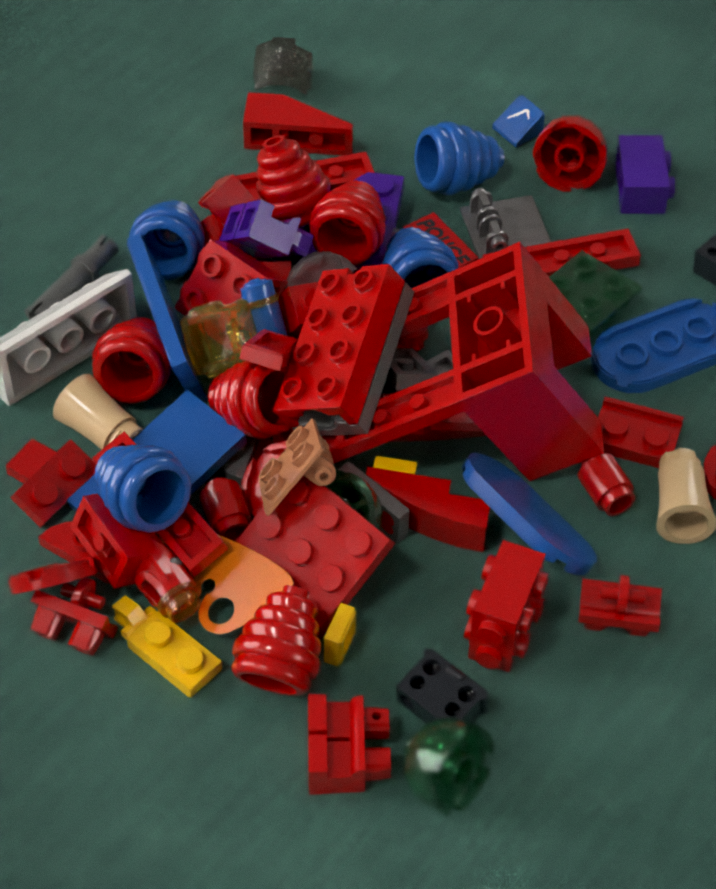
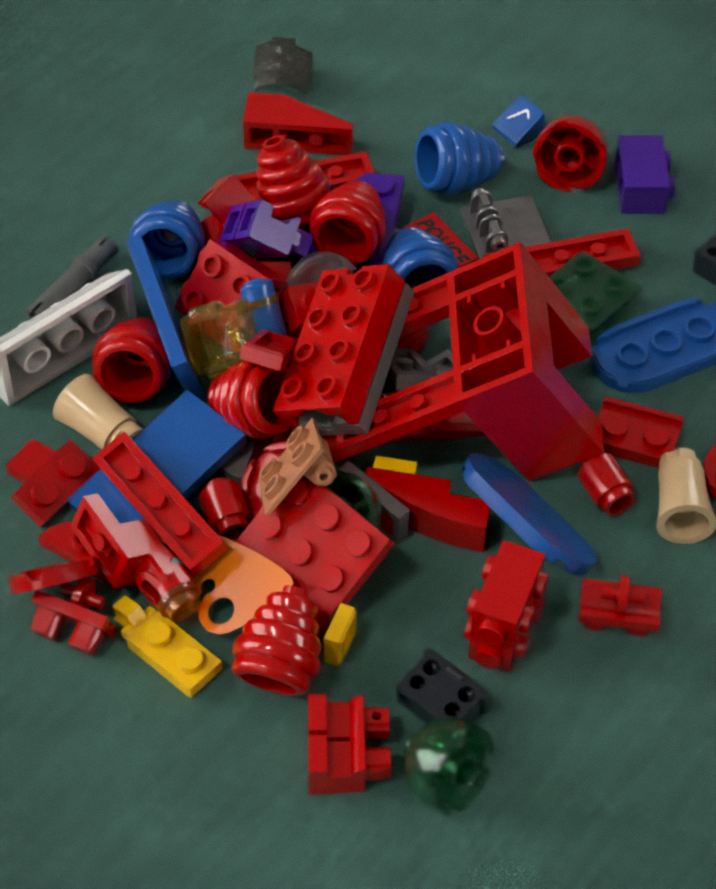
blue piece [95,444,191,533] -> none

